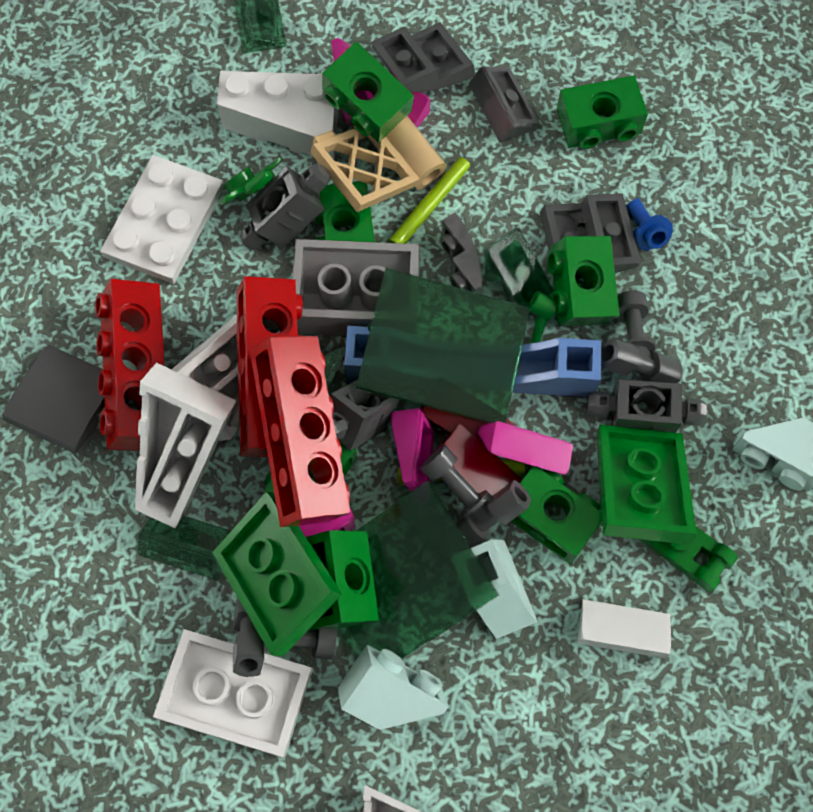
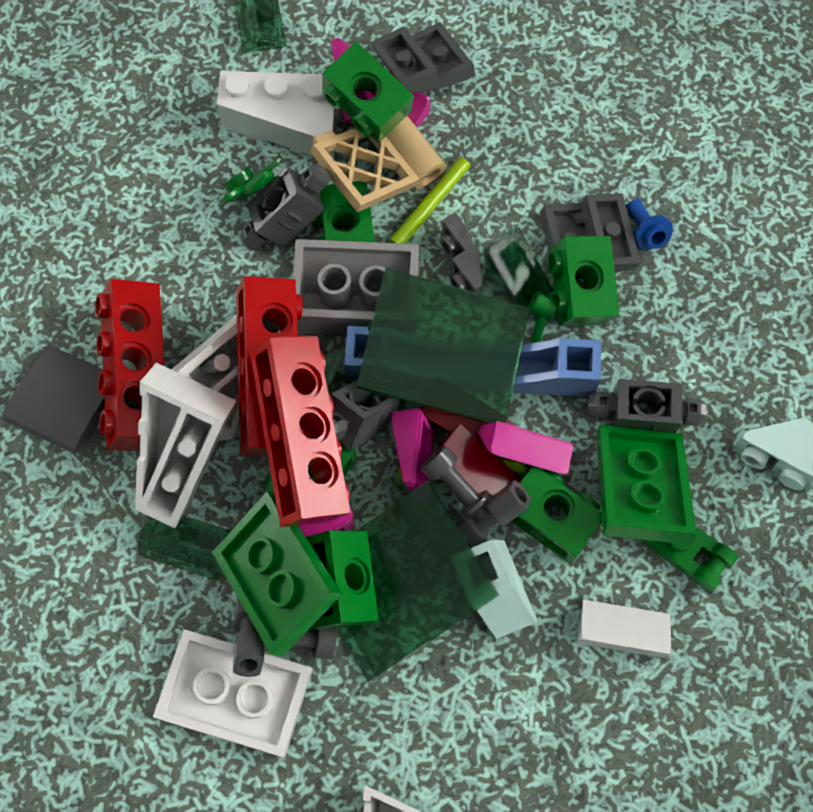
white plate [100,155,224,284] -> none
light aqua slope [338,645,449,730] -> none
flat silver slope [469,66,541,143] -> none
green brick [556,75,648,149] -> none
dark grey bar [601,290,683,383] -> none

